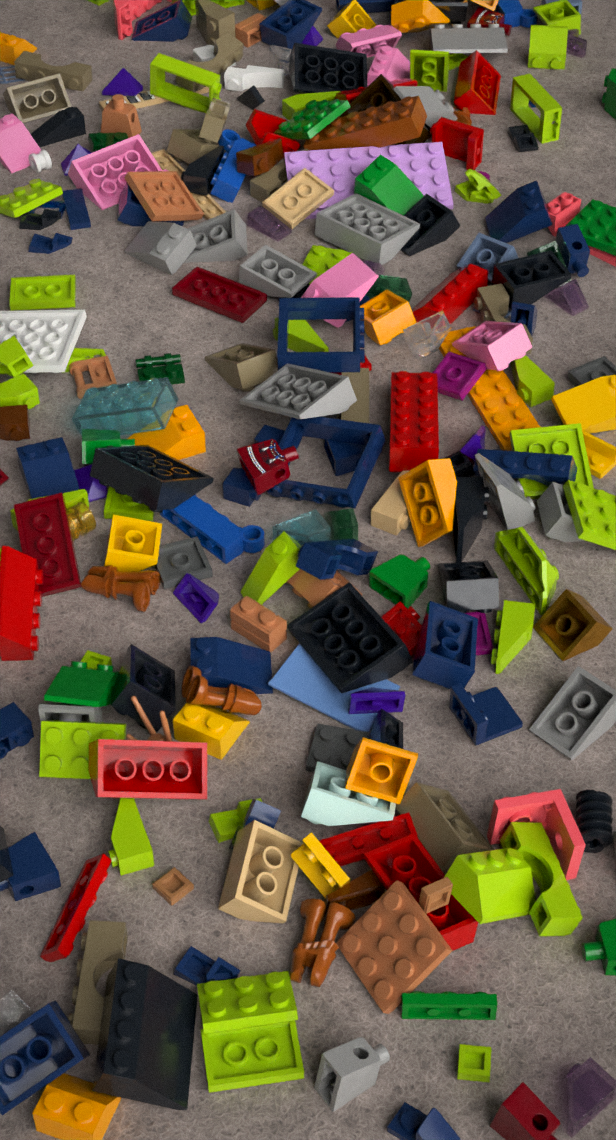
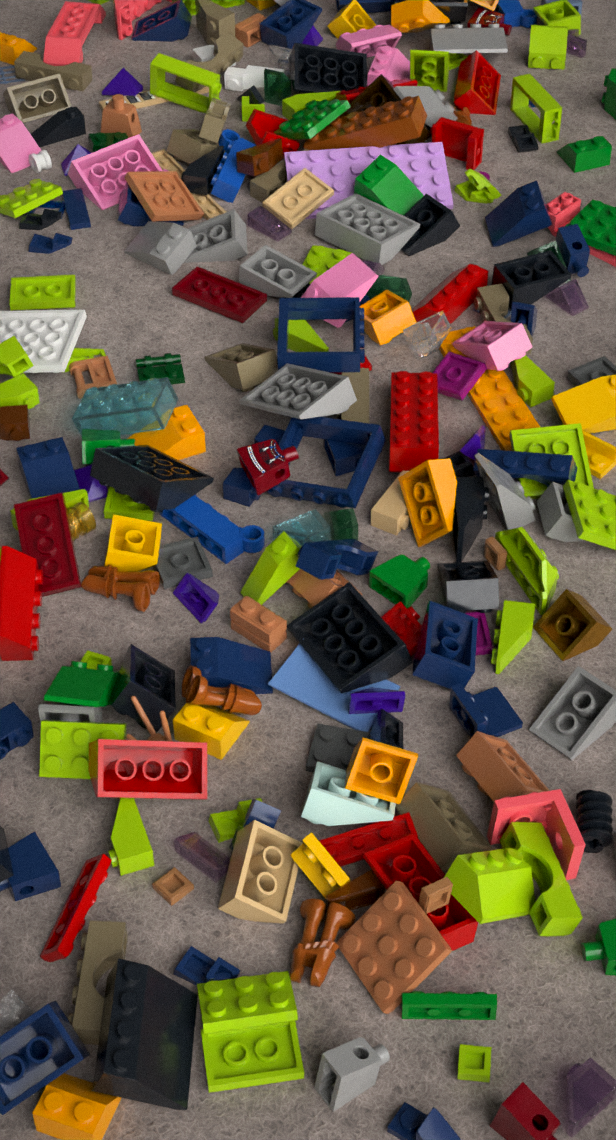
sand blue slope [457,233,519,282] -> none
none -> coral slope [43,1,106,66]
none -> slope [174,832,230,883]
none -> lime panel [242,96,265,122]
none -> clear green slope [264,68,291,106]
none -> nougat slope [456,731,550,805]
none -> medium nougat tile [484,536,507,571]
none -> green slope [557,136,612,173]

